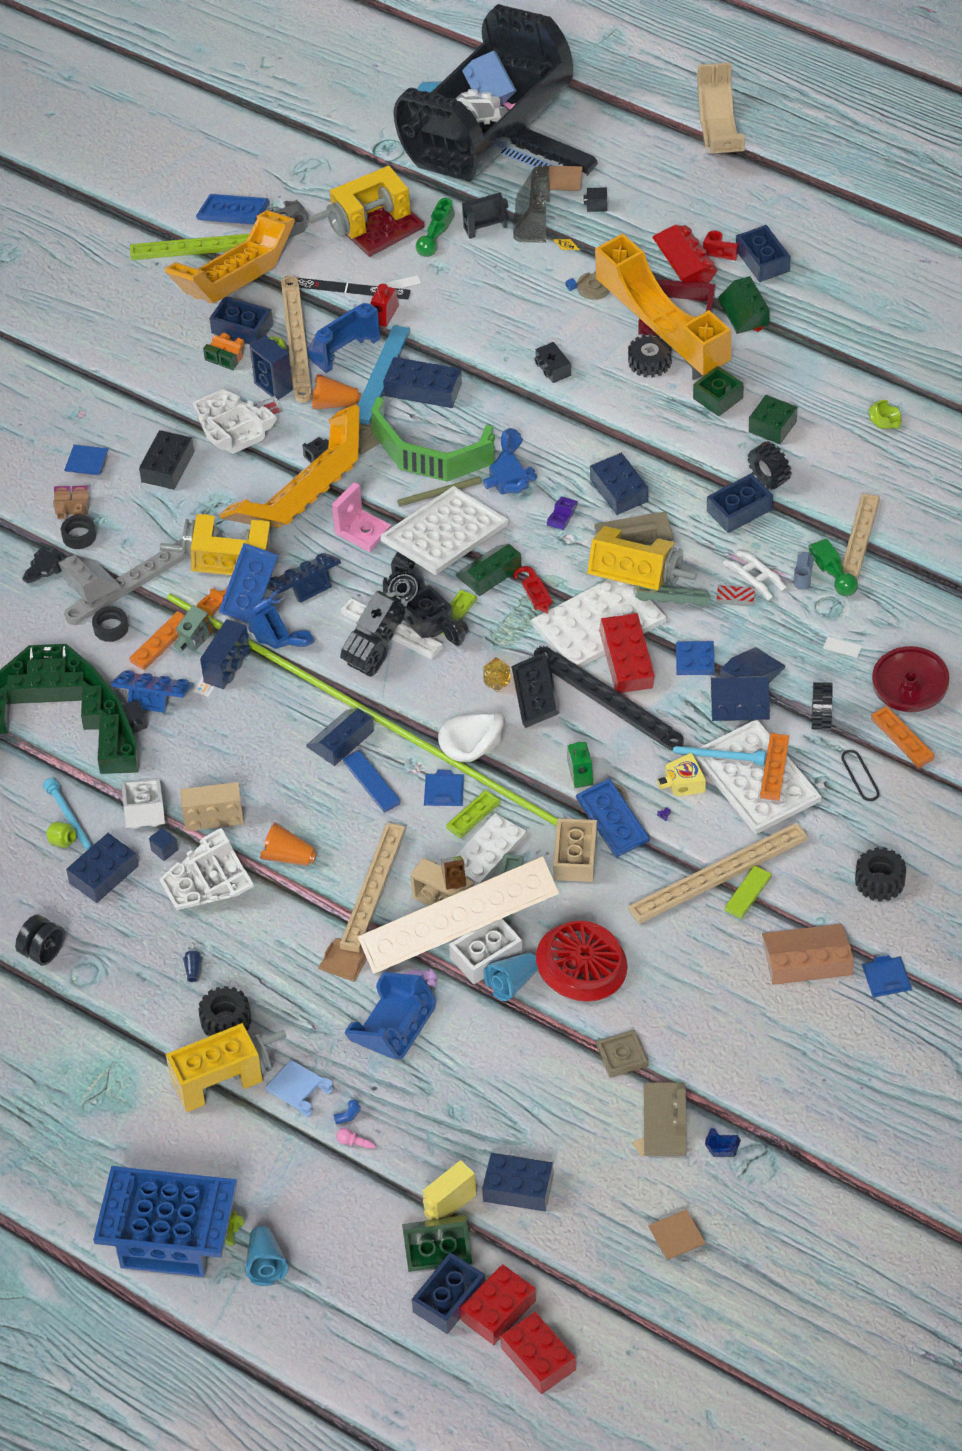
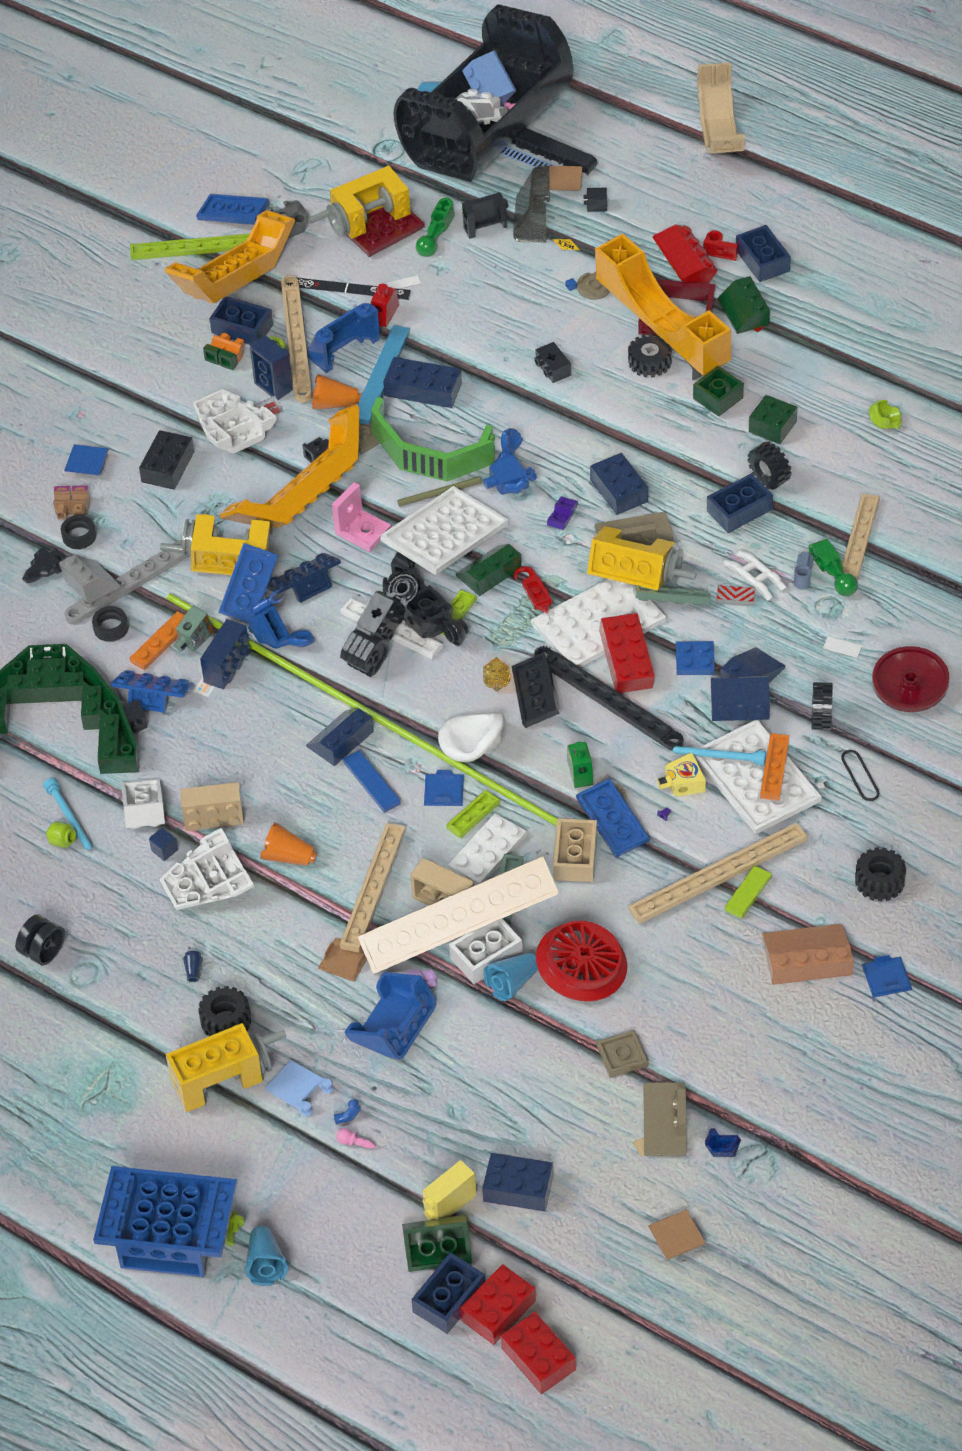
dark blue brick [66,833,138,903] -> none
orange slope [197,587,227,616] -> none
reddish brown slope [441,855,466,890] -> none
orange plate [871,706,935,768] -> none

